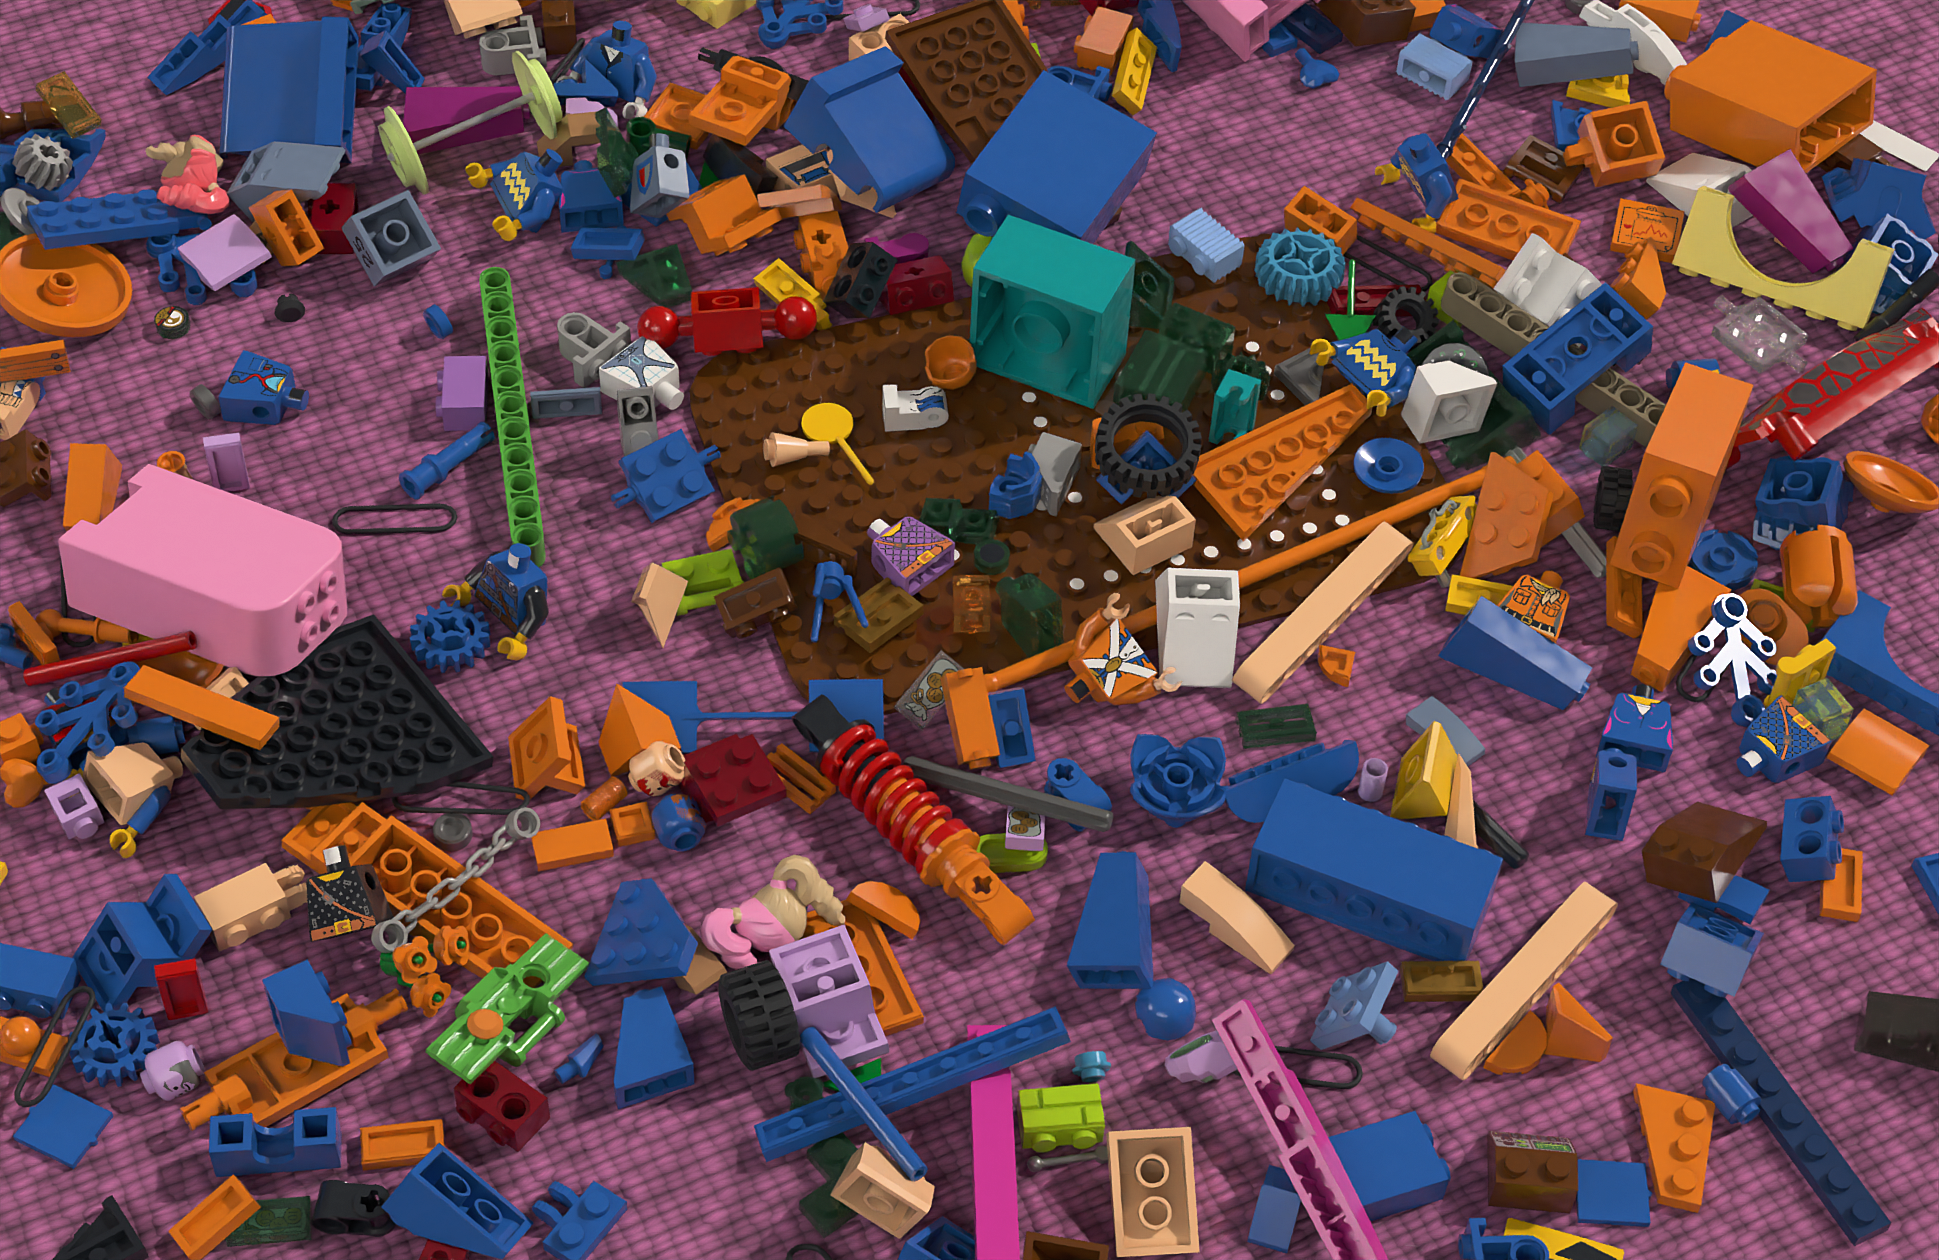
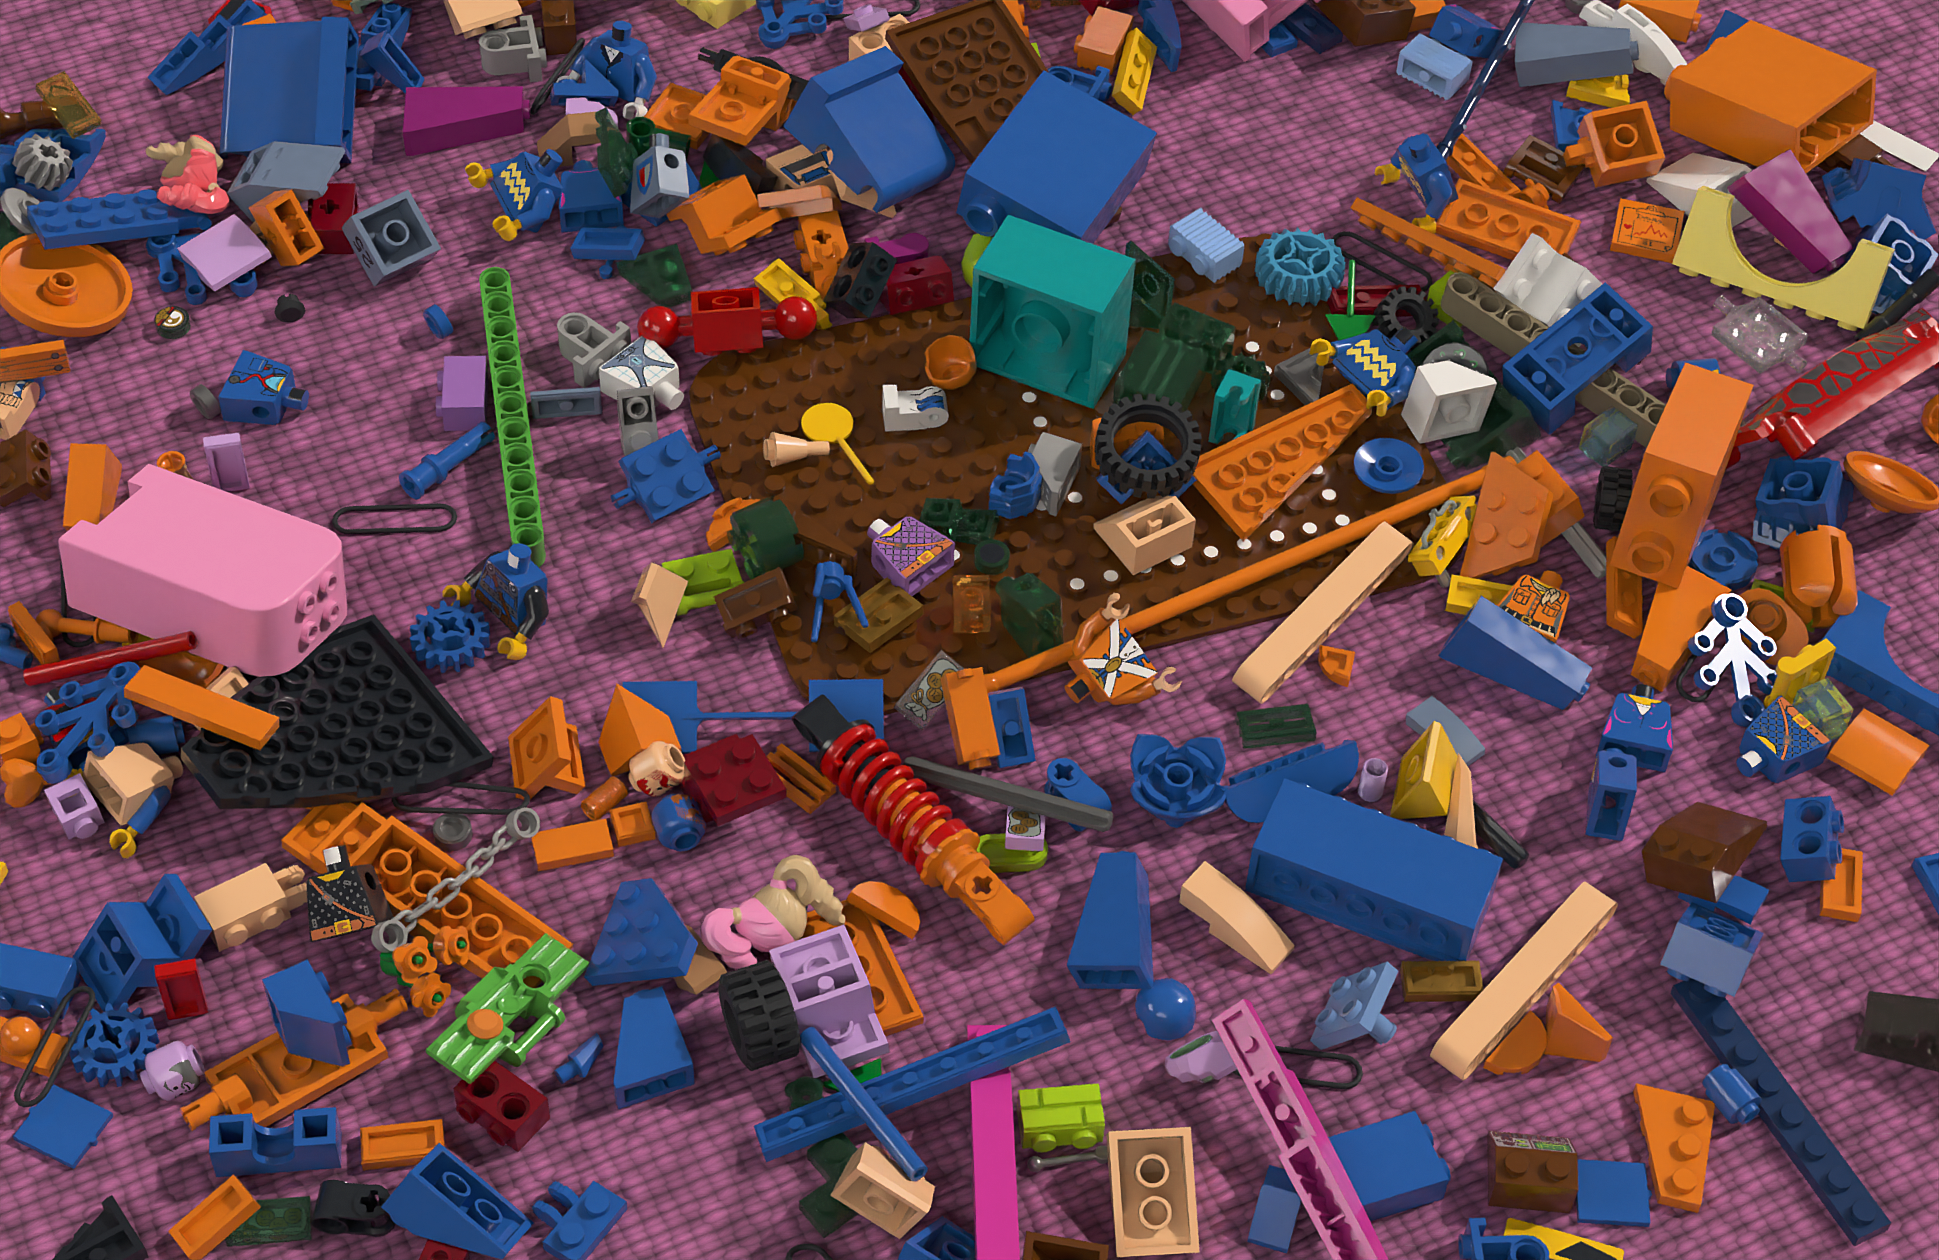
yellowish green axle [378,51,562,195] -> none
dark azure plate [1072,1051,1111,1083] -> none
white slope [1155,568,1240,688] -> none
orange brick [1284,186,1357,256] -> none
blue rock [1295,48,1340,89] -> none
orange slope [1611,237,1666,320] -> none

